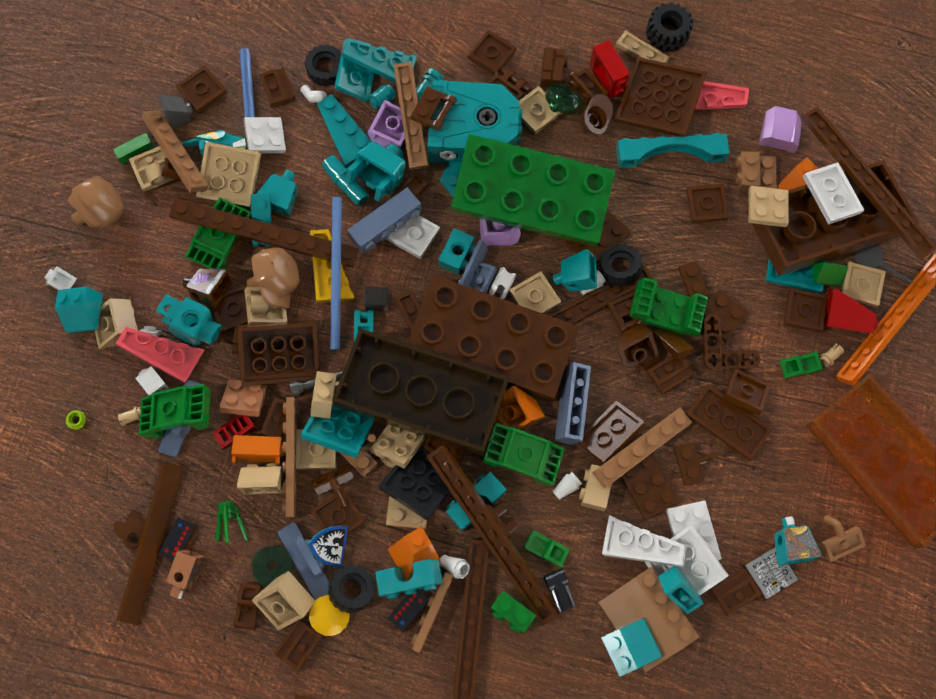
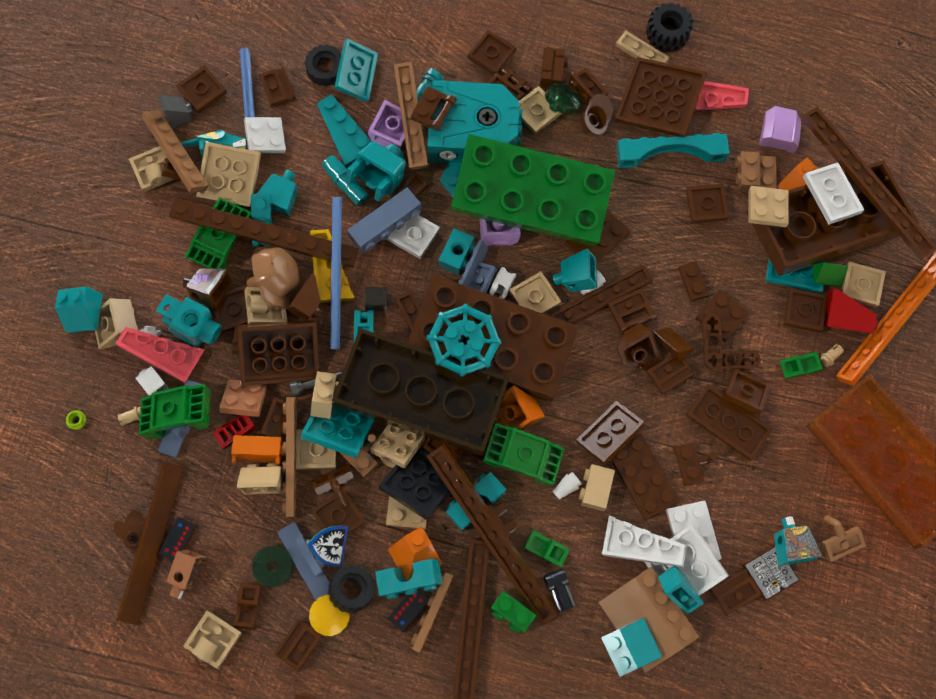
white bracket [44,266,77,290] -> none
medium nougat piece [68,177,124,228] -> none
green slope [113,133,154,164] -> none
green plant [216,501,249,544] -> none
tan slope [252,571,315,630] -> none
white arm [300,85,327,103] -> none
teal wing [341,38,417,84] -> none
teal brick [369,84,396,110] -> none
white cone [439,555,470,578] -> none
sand blue brick [555,362,591,445] -> none
red window [589,40,630,99] -> none
medium nougat plate [592,407,693,489] -> none
black tyre [600,244,642,287] -> none
green plate [629,278,708,337] -> none
dark grey piece [854,245,913,284] -> none
none -> tan plate [183,611,242,669]
none -> reddish brown slope [286,274,321,320]
none -> teal plate [426,304,501,377]

